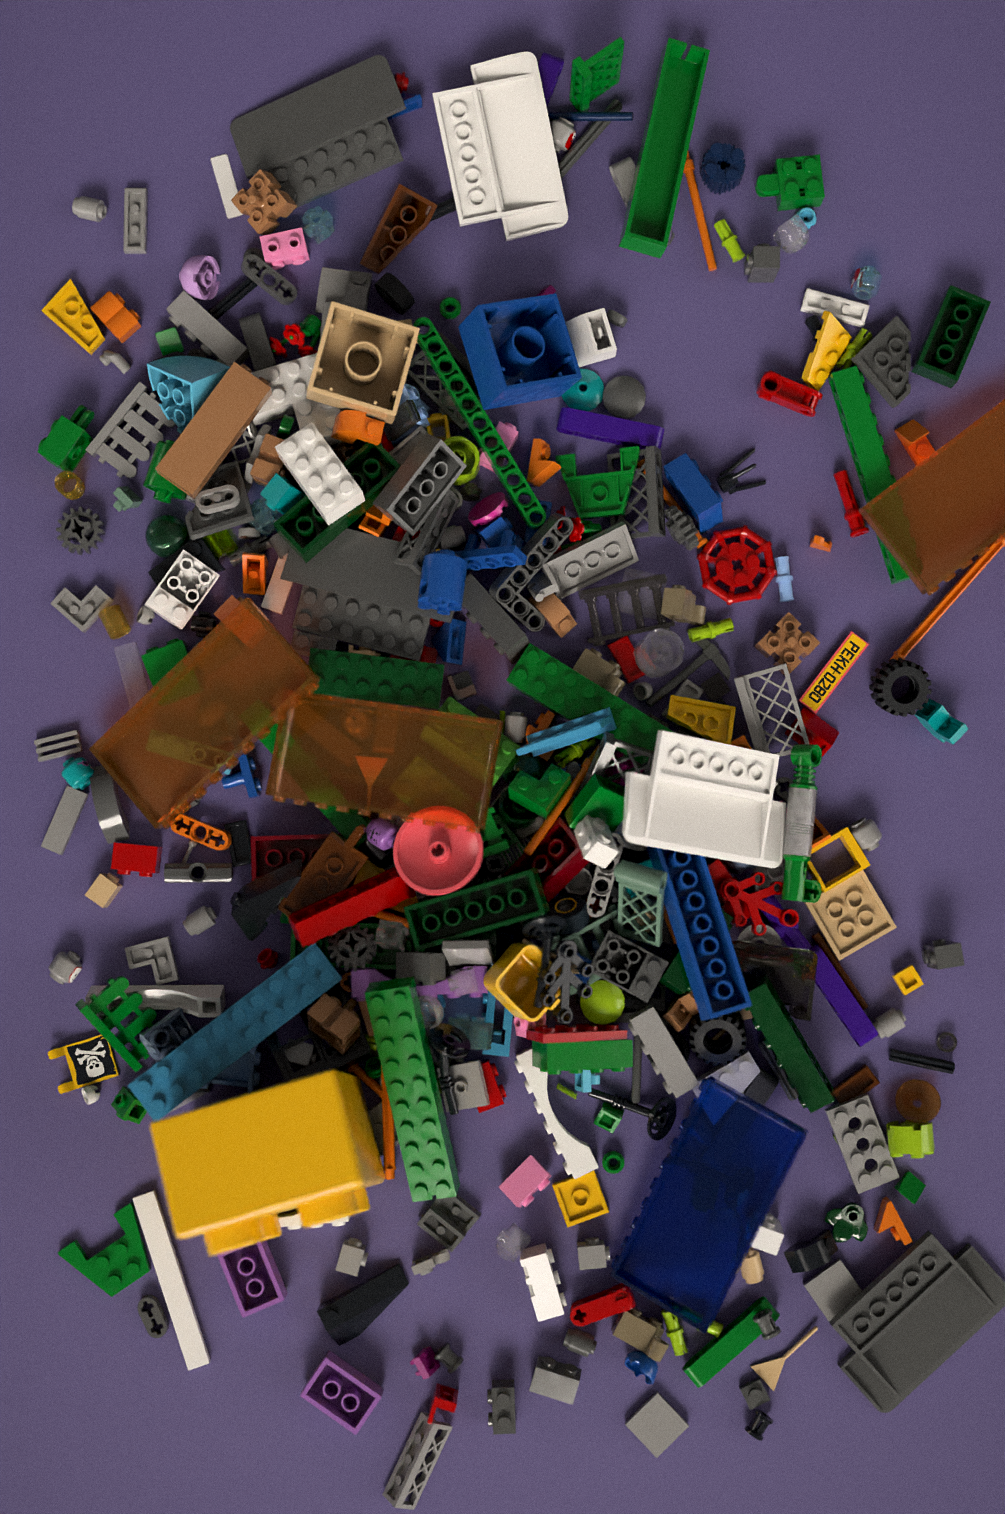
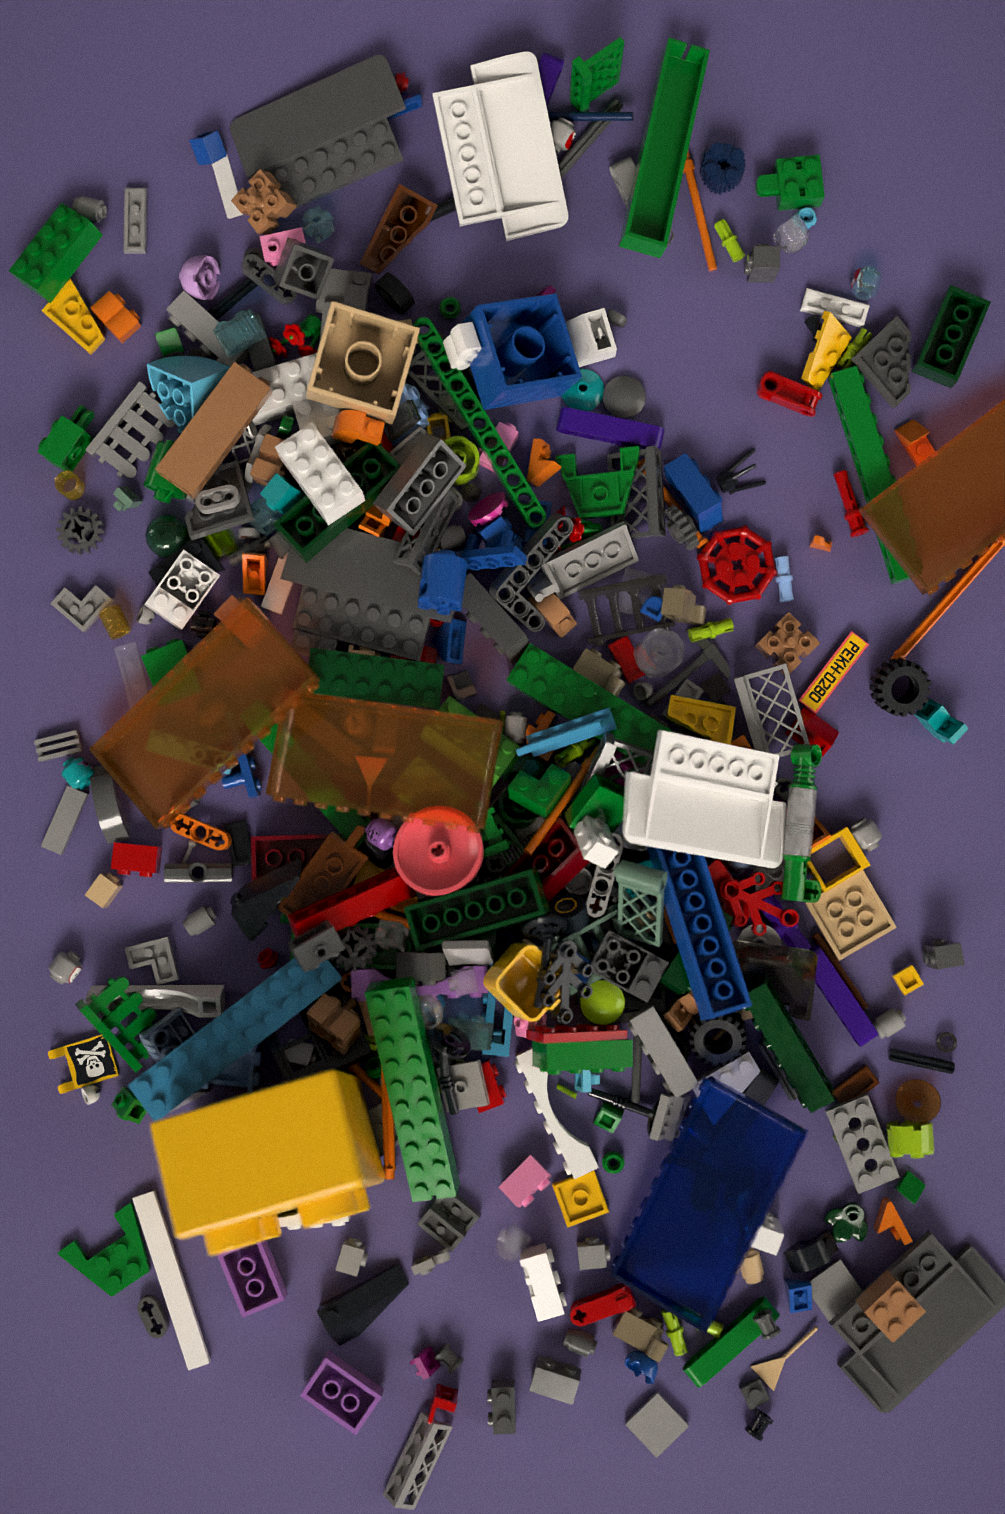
light grey arm [99,350,131,374] -> none
none -> green brick [9,202,103,303]
none -> blue panel [189,130,227,165]
none -> clear light blue brick [213,309,266,358]
none -> dark grey brick [273,237,334,300]
none -> dark grey brick [287,920,345,972]
none -> white brick [443,322,481,370]
none -> blue tile [639,596,663,622]
none -> light grey slope [650,1093,690,1141]
none -> blue slope [783,1278,812,1314]
none -> medium nougat brick [855,1270,926,1343]

